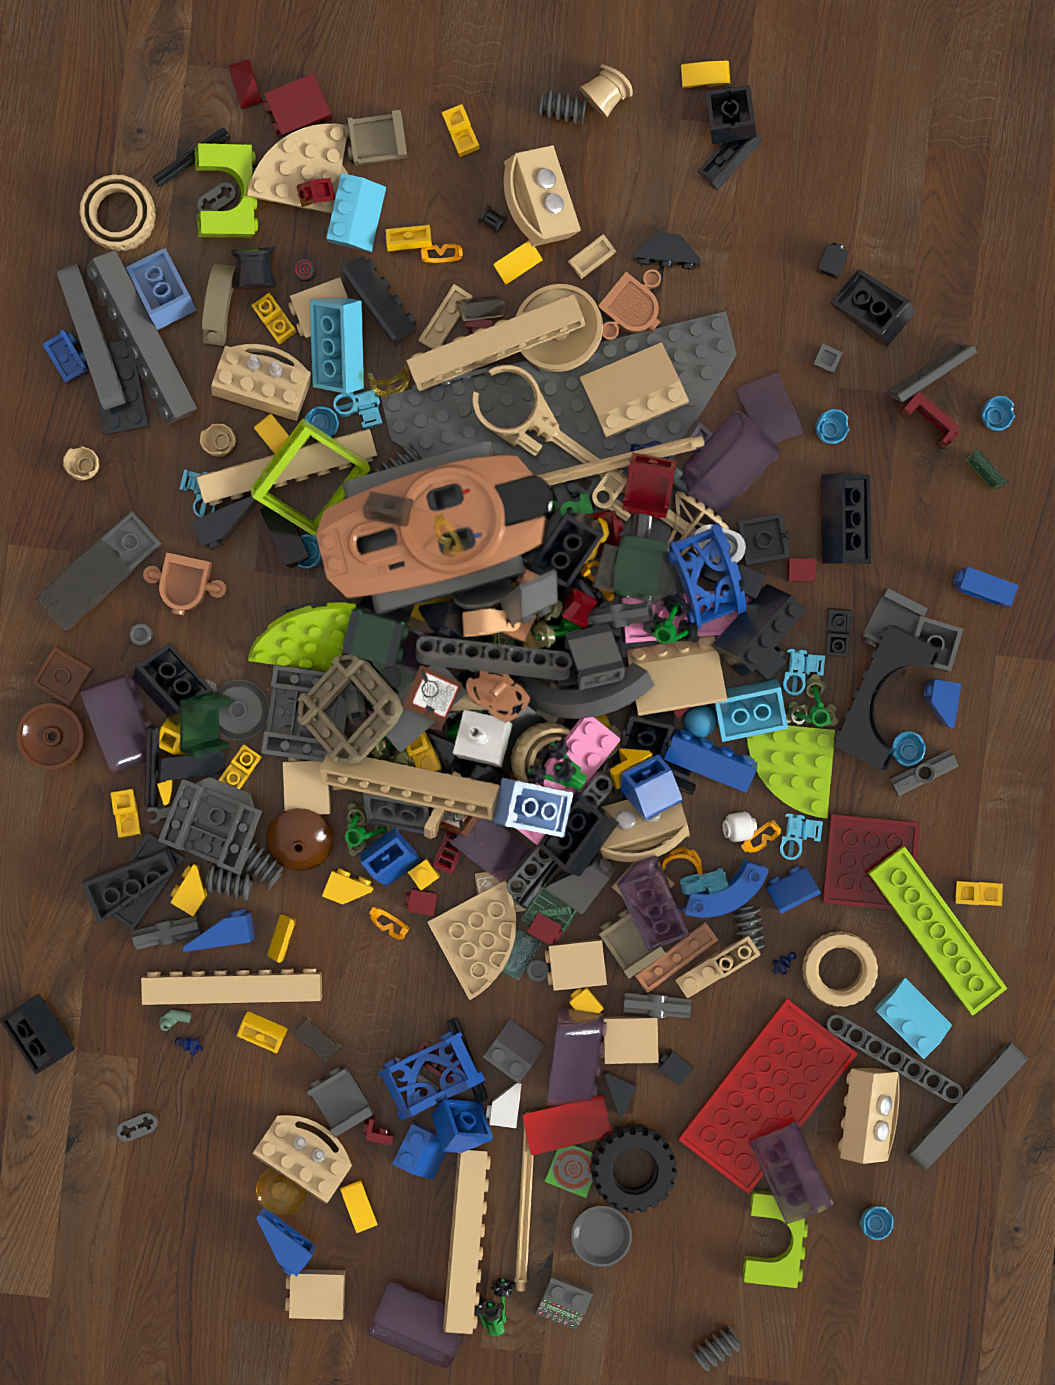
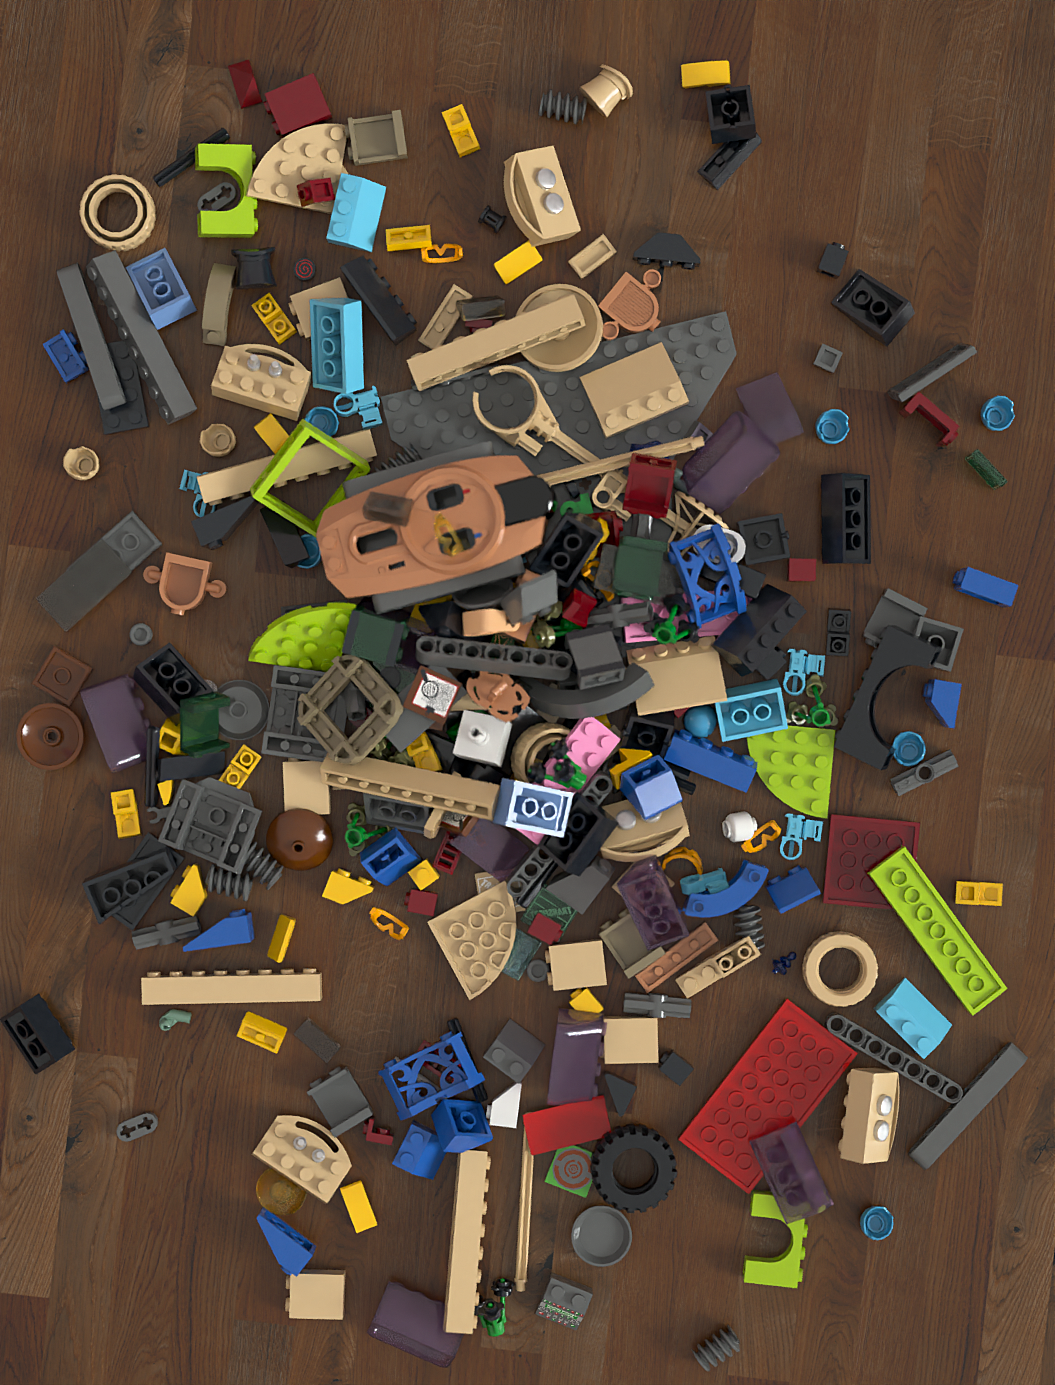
clear blue hair [175,1037,204,1056] -> none
clear yellow helmet [368,363,410,398] -> none

